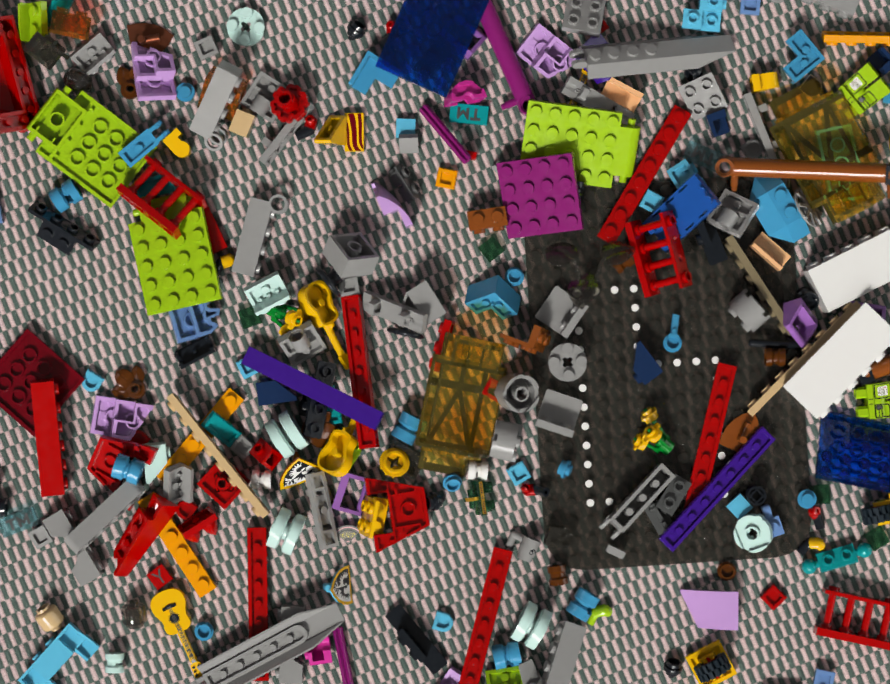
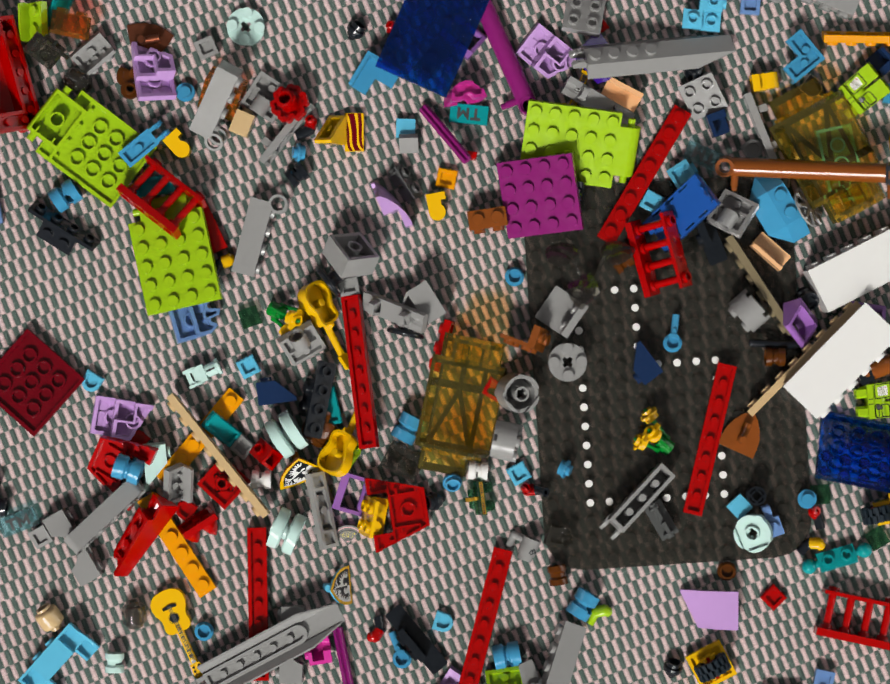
red brick [30,378,68,497] -> none
reddish brown plate [111,365,146,400] -> none
red tile [146,563,174,590] -> none
black hinge [174,334,217,369] -> none
dark purple tile [241,346,384,430] -> none
light aqua bracket [243,271,291,316] -> none
yellow gear [379,448,410,478] -> none
dark azure panel [465,275,521,320] -> none
clear green tile [478,236,505,263] -> none
light aqua wheel [510,600,553,650] -> none
light grey bracket [535,389,583,438] -> none
light grey tile [605,543,626,559] -> none
dark grey hinge [656,474,692,516] -> none
dark purple tile [658,426,776,552] -> none
none -> light aqua connector [182,358,223,389]
none -> black wheel [284,162,310,188]
none -> dark azure plate [292,143,306,162]
none -> arm [367,615,386,643]
none -> dark azure plate [388,631,412,669]
none -> yellow leg [426,191,446,221]

